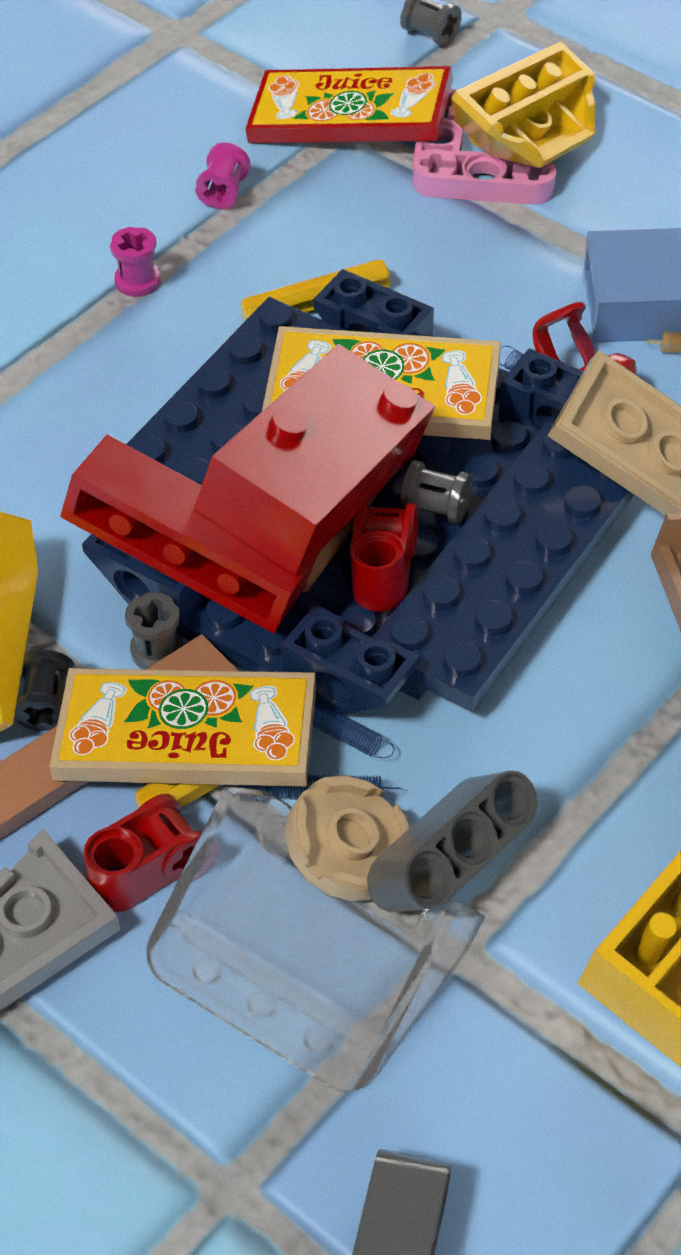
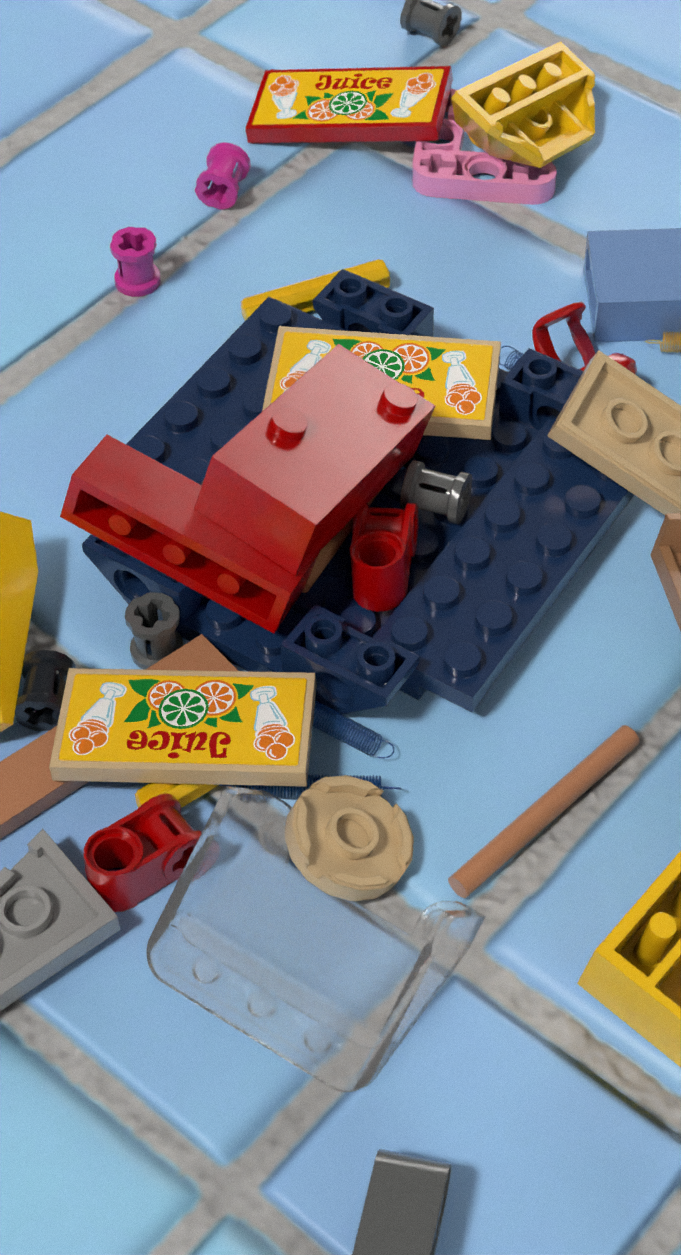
dark grey beam [367,771,538,912] -> none
none -> nougat bar [448,725,640,898]

